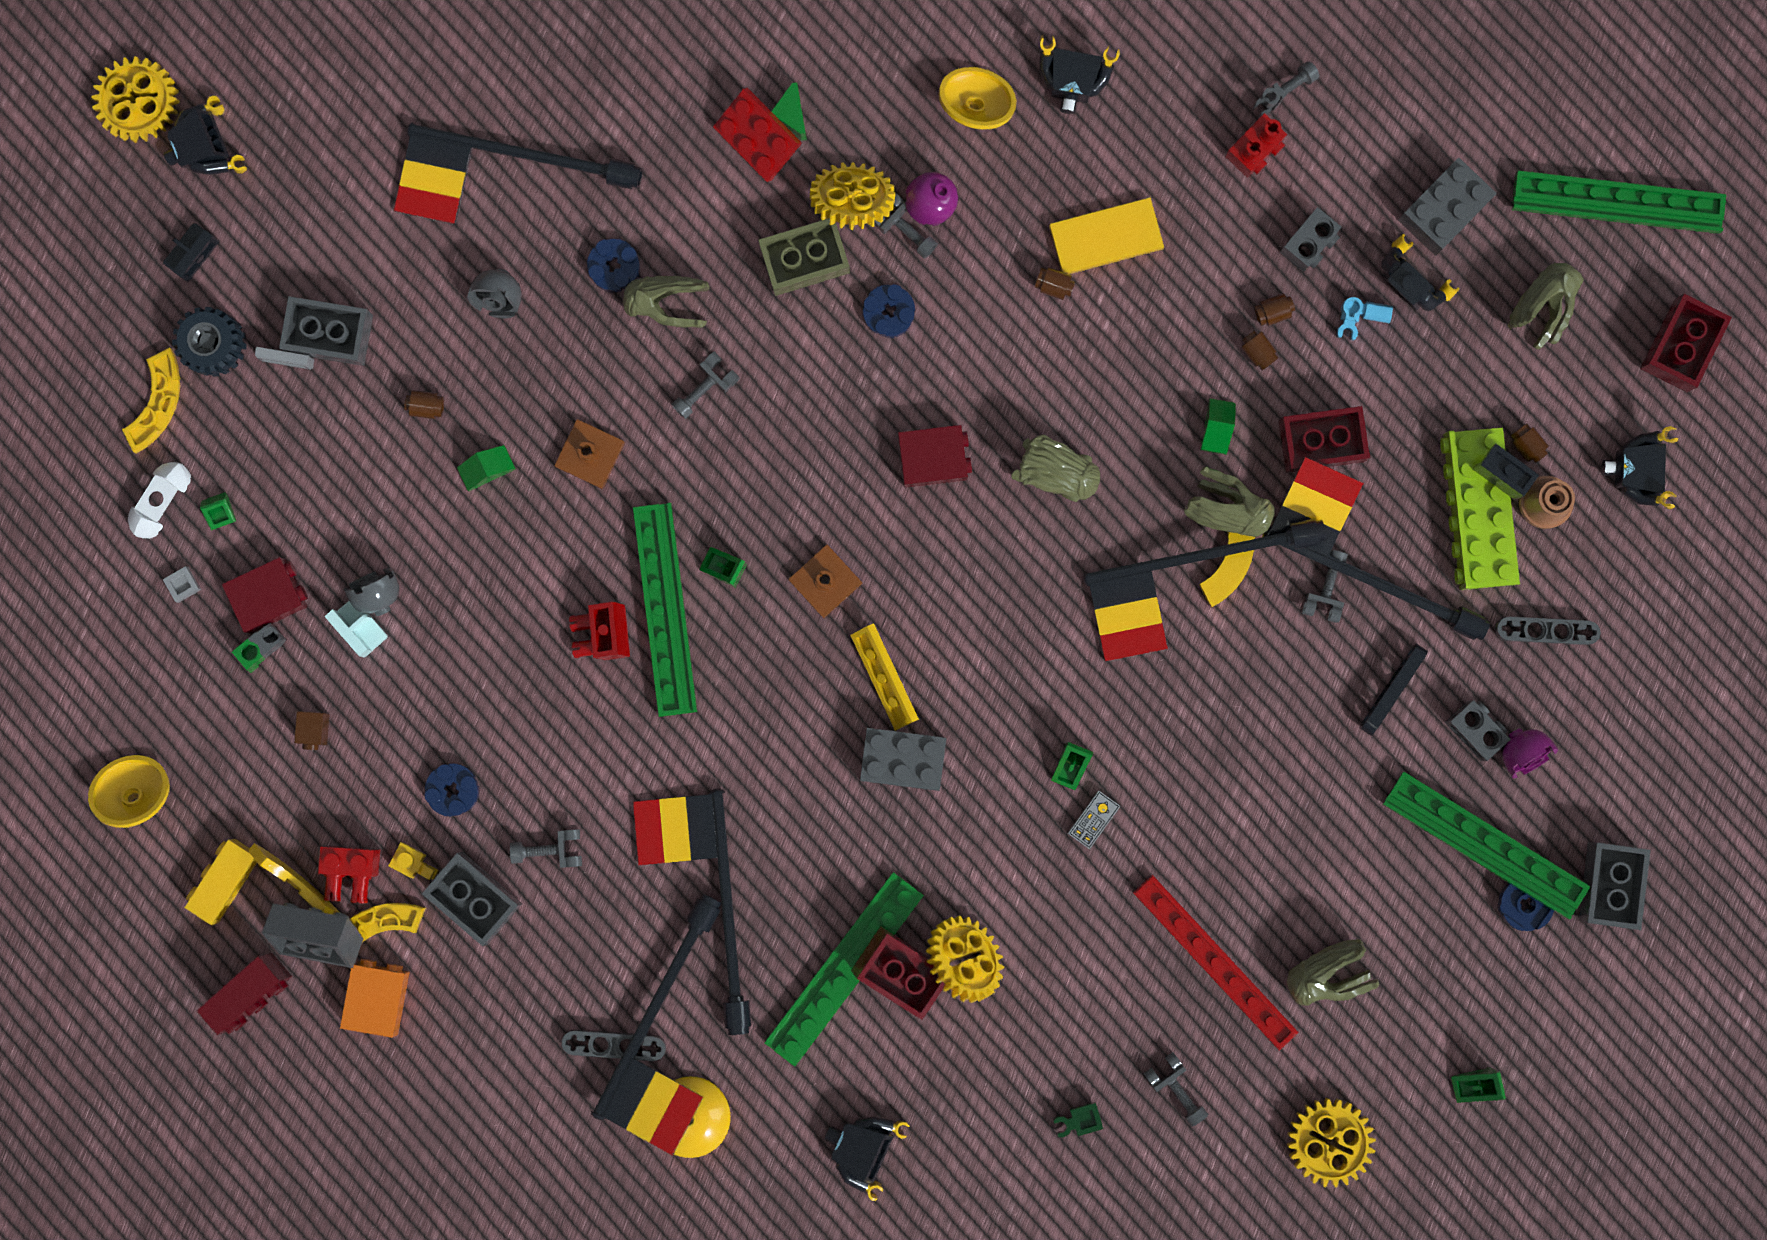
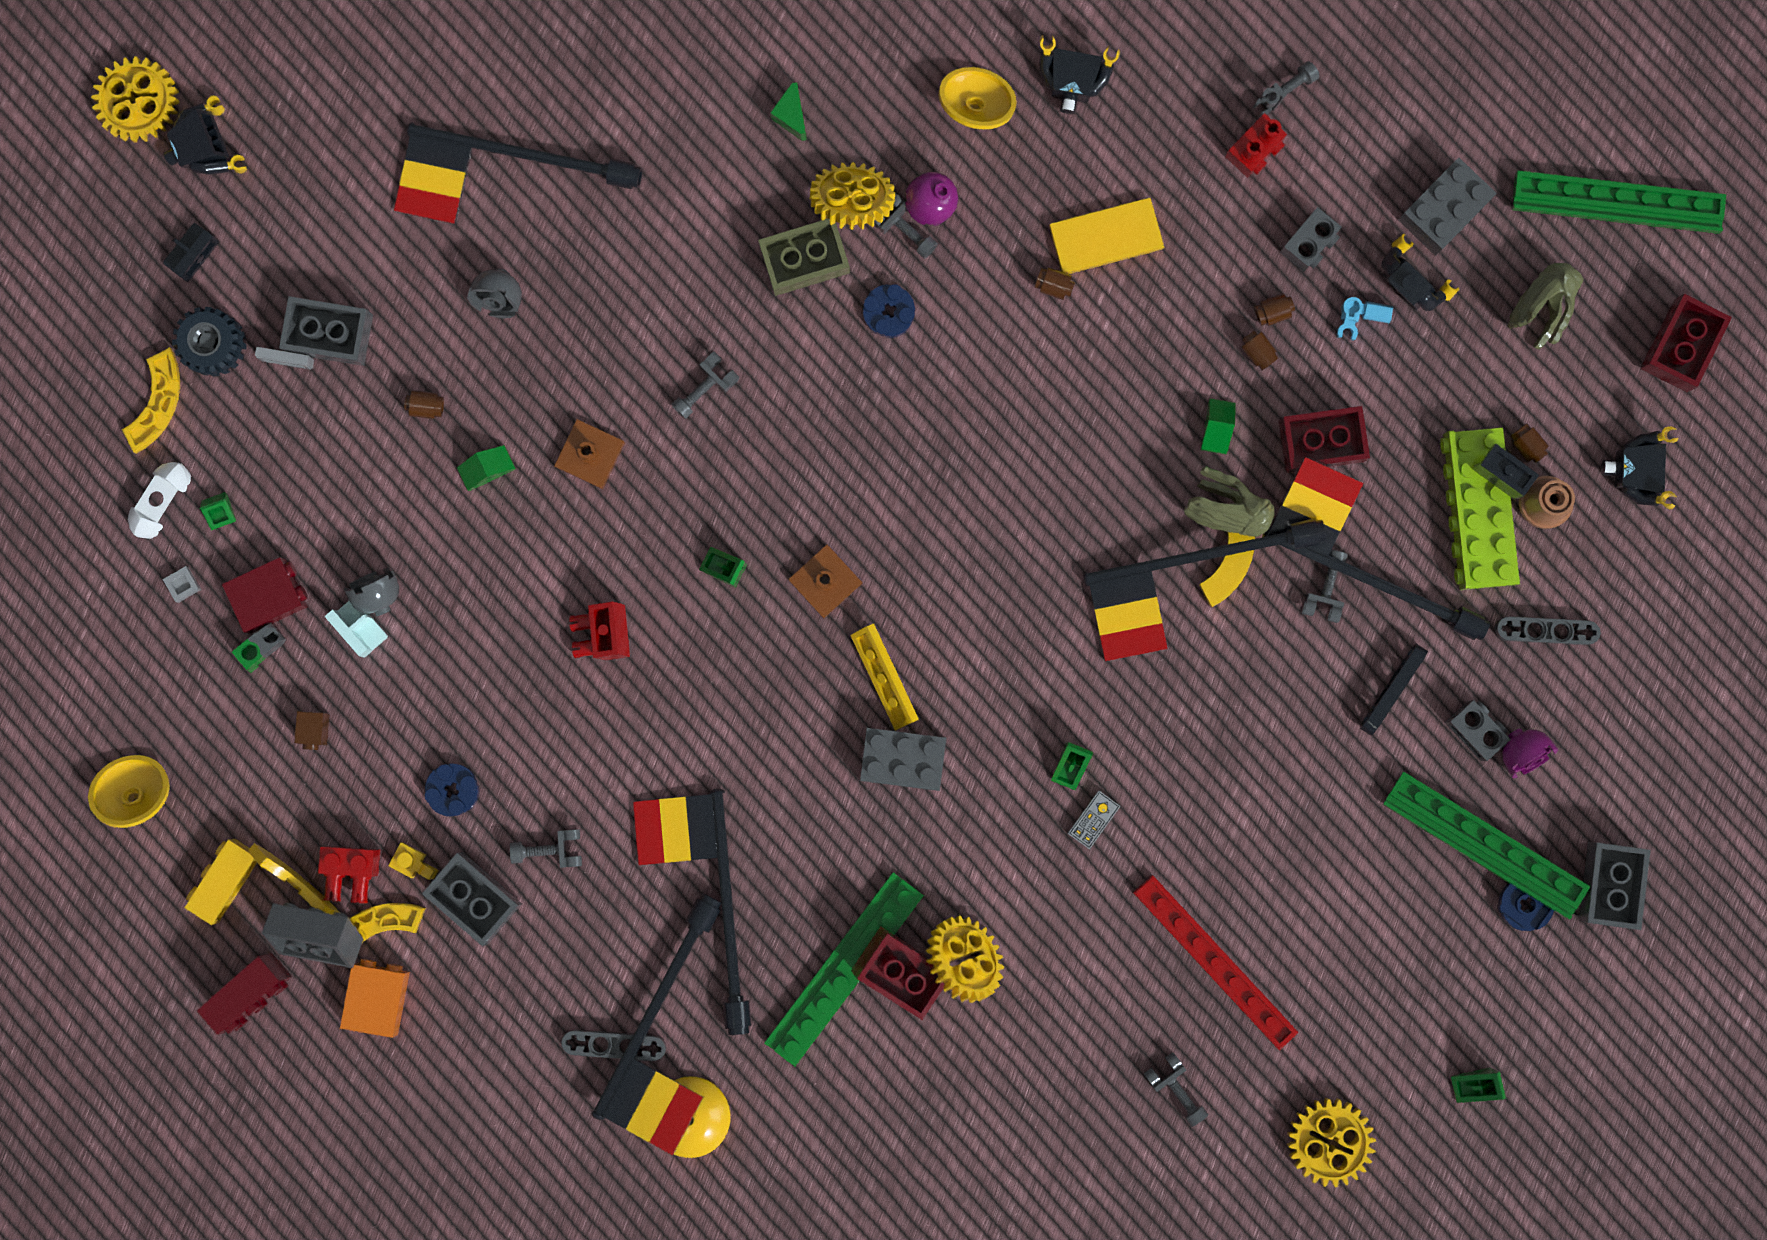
dark blue plate [587,239,640,292] -> none
olive hair [623,276,710,328] -> none
green plate [633,503,698,717] -> none
red plate [713,88,802,182] -> none
black torso [825,1116,910,1201] -> none
dark red brick [898,425,972,488] -> none
olive hair [1011,434,1100,502] -> none
dark green plate [1053,1102,1103,1138] -> none
olive hair [1287,939,1379,1006] -> none

